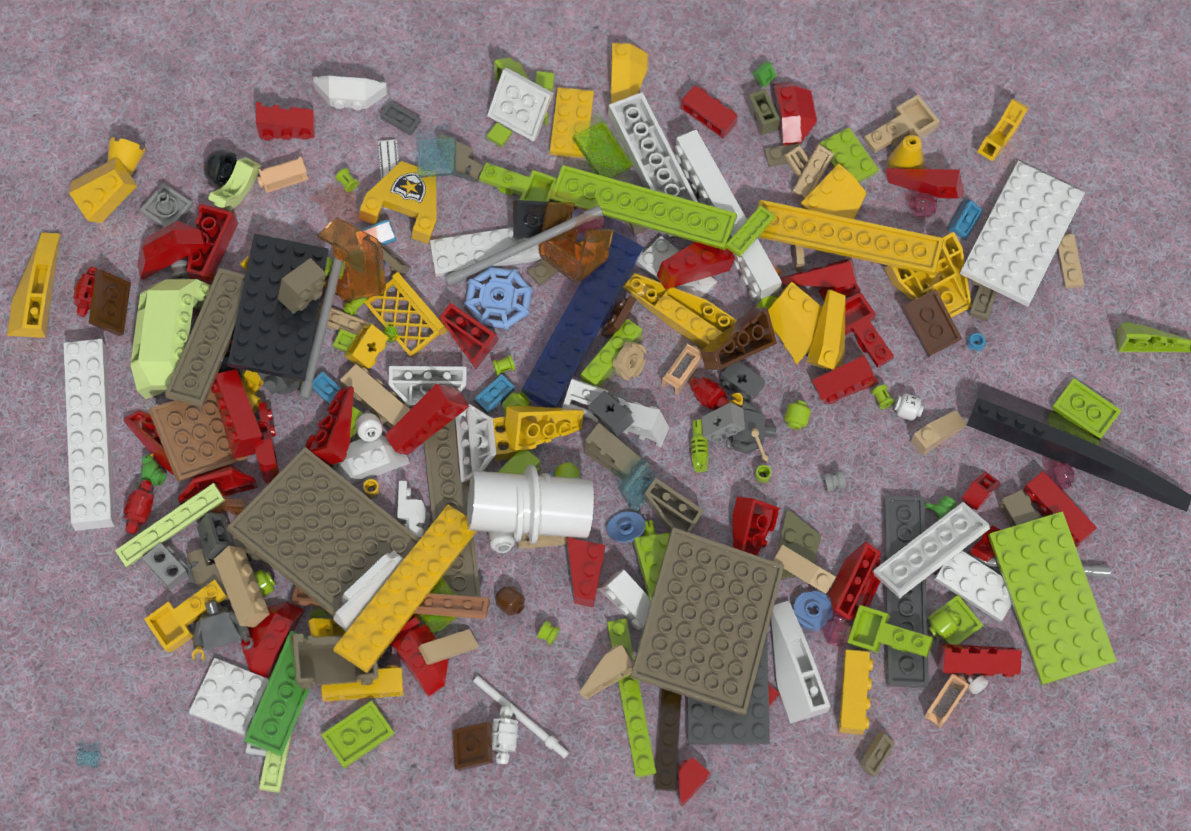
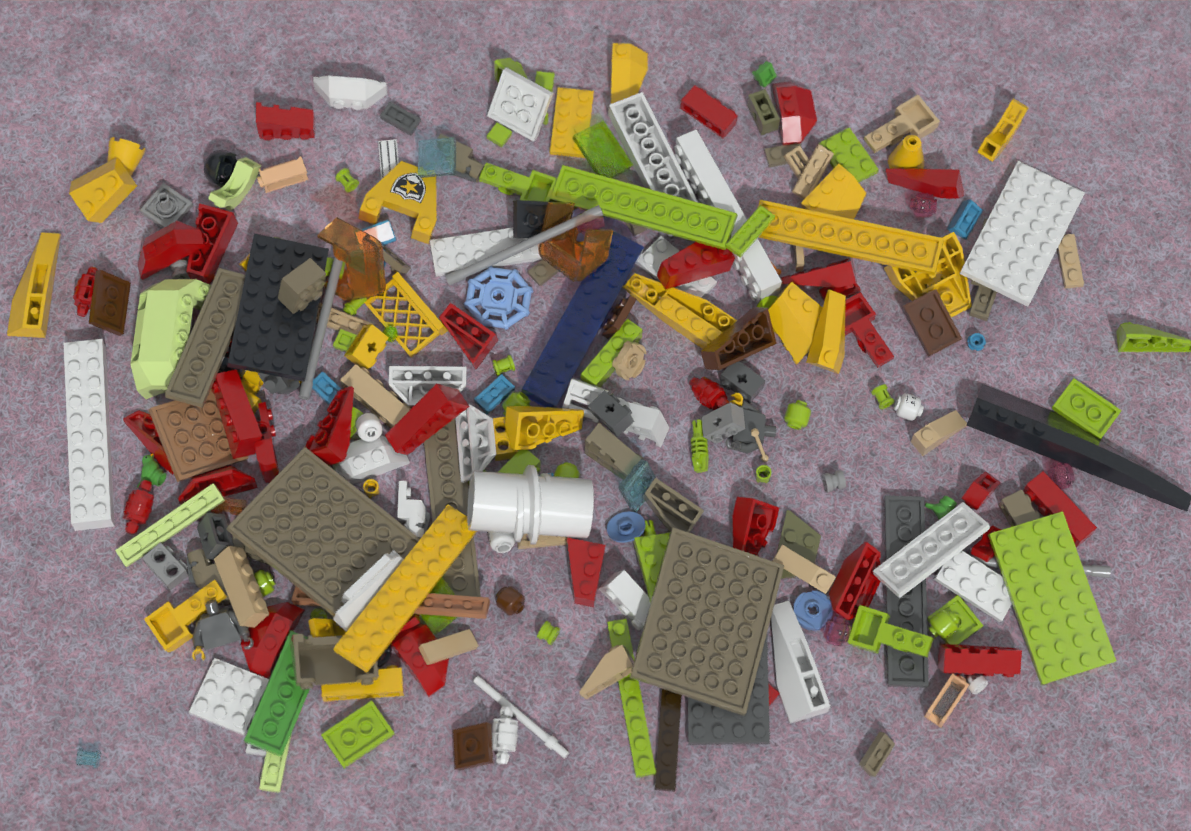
light nougat window [662,344,702,395] -> none
red slope [678,757,710,807] -> none
red wedge [812,355,879,404] -> none
yellow brick [839,650,873,735] -> none

